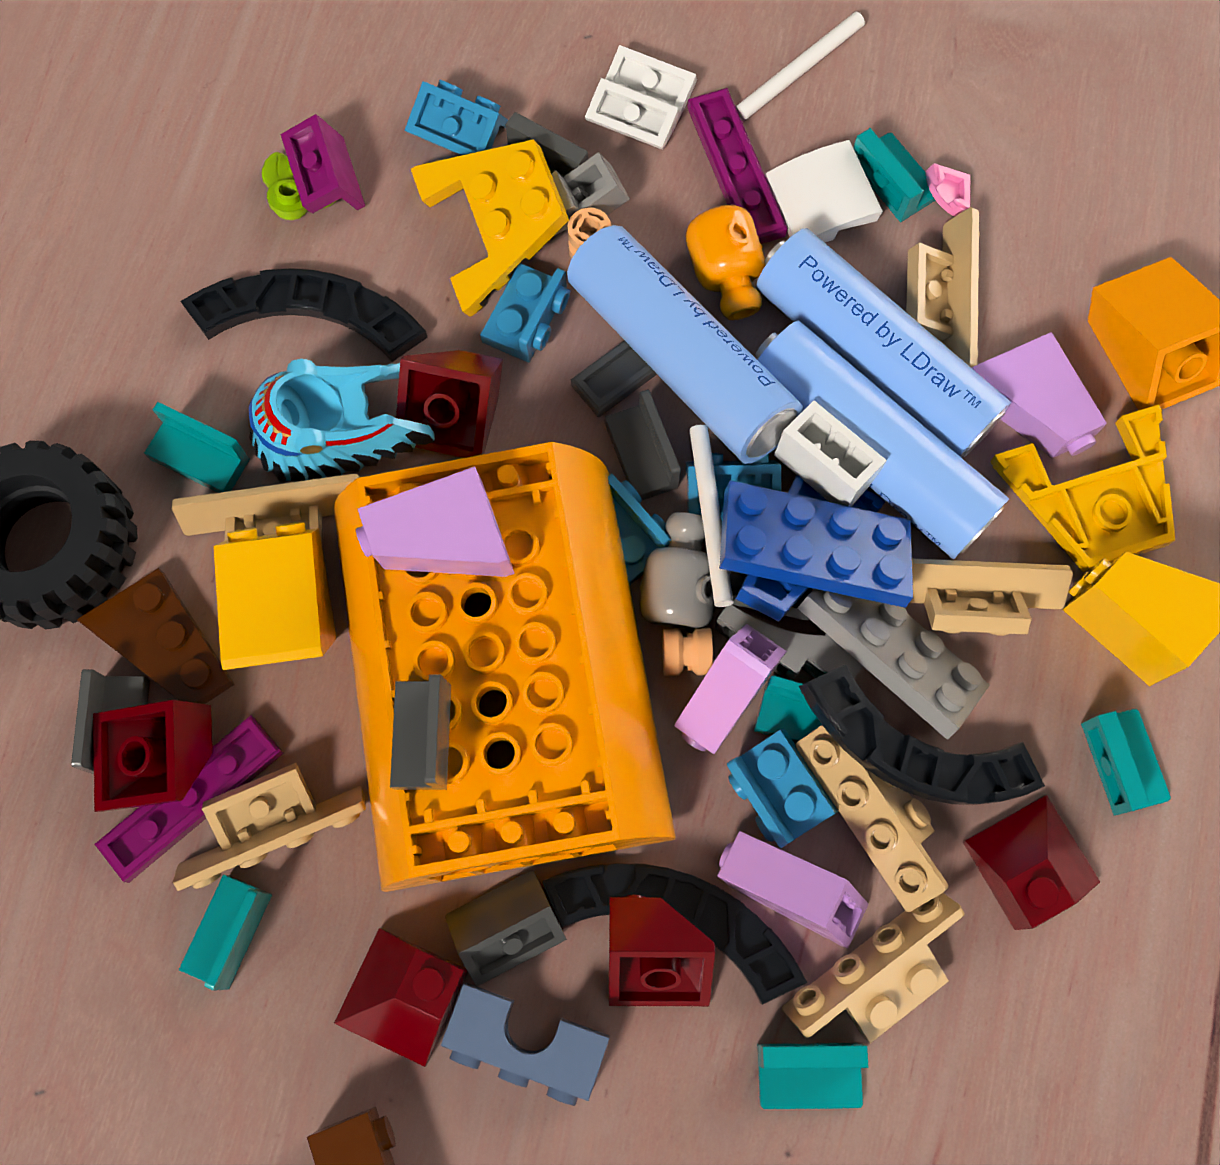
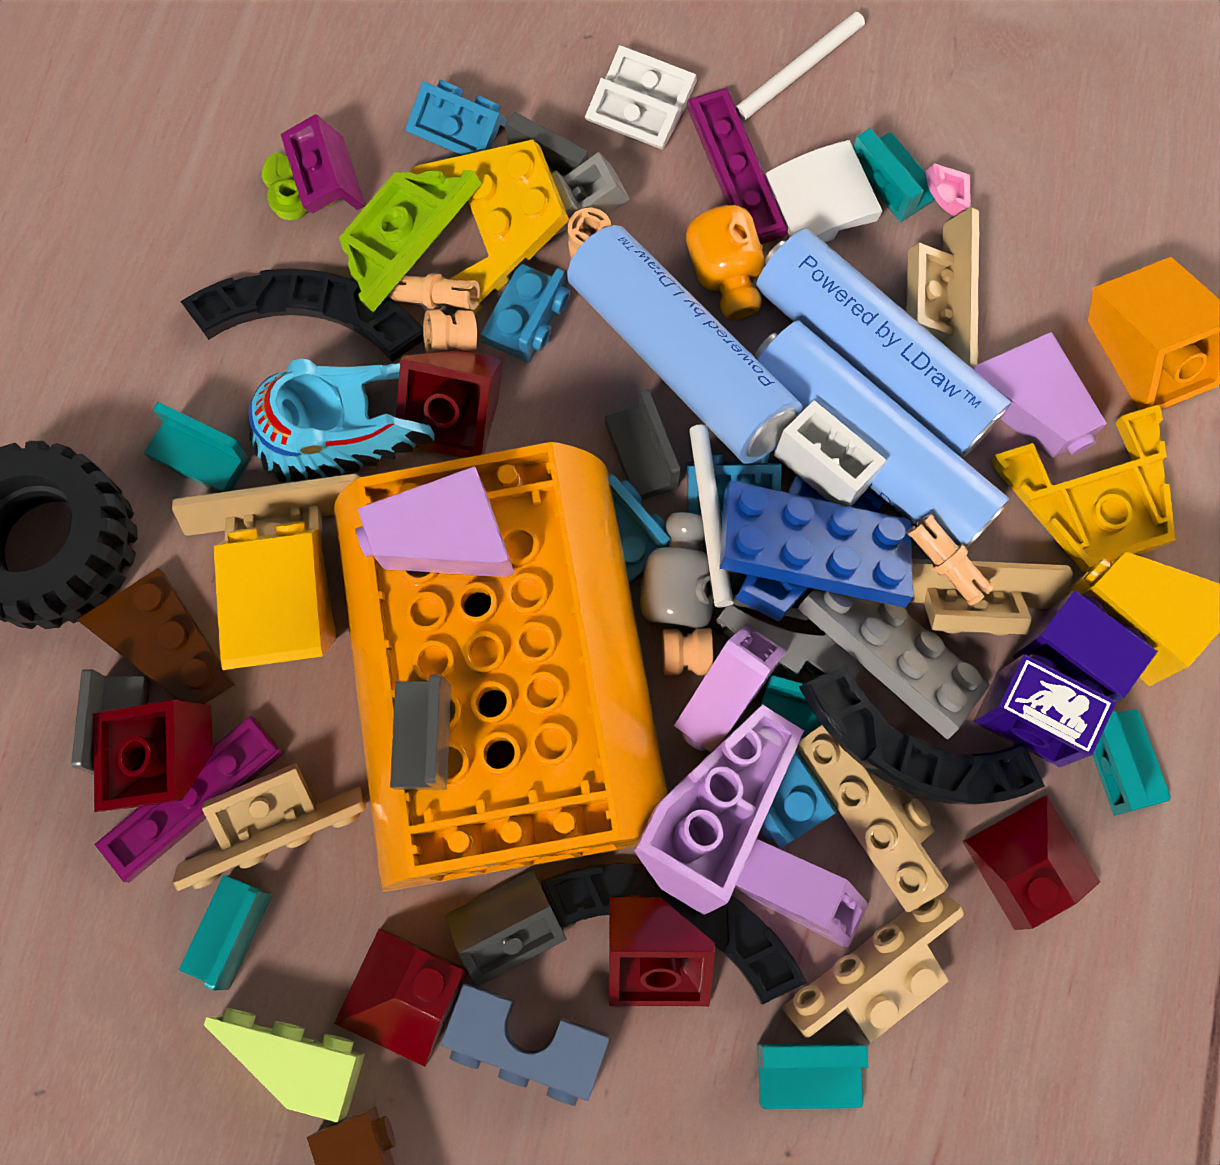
dark grey tile [571,340,657,418] -> none
none -> yellowish green slope [204,1008,365,1123]
none -> lime wing [339,170,482,312]
none -> light nougat pin [389,273,480,310]
none -> light nougat wheel [423,310,477,353]
none -> lavender wedge [634,705,804,915]
none -> light nougat pin [907,513,994,606]
none -> dark purple brick [973,654,1117,767]
none -> dark purple brick [1012,590,1158,701]

